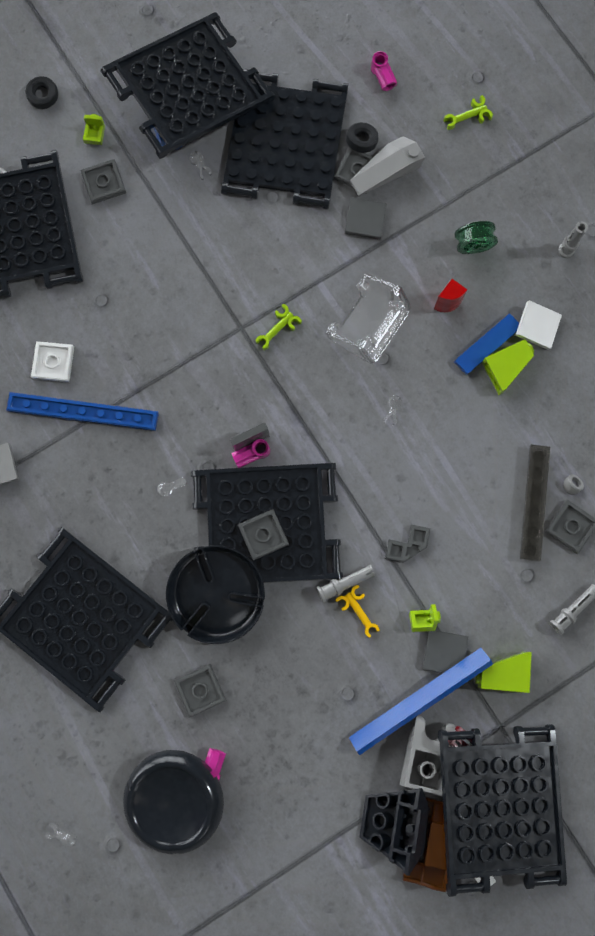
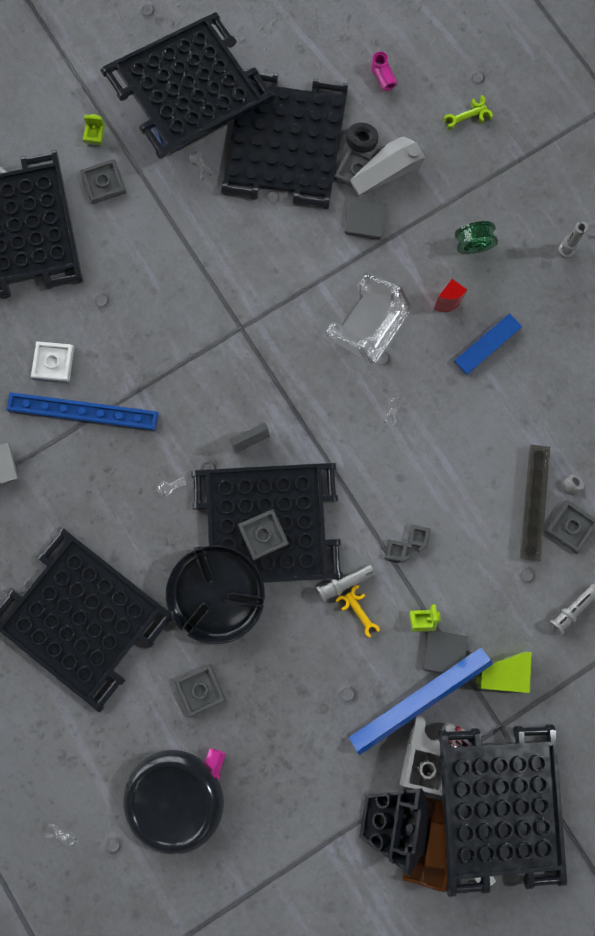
black tyre [25,76,59,109] -> none
dark pink piece [231,439,270,468] -> none
lime bar [255,304,302,350] -> none
lime slope [482,339,534,395] -> none
white tile [515,300,562,350] -> none

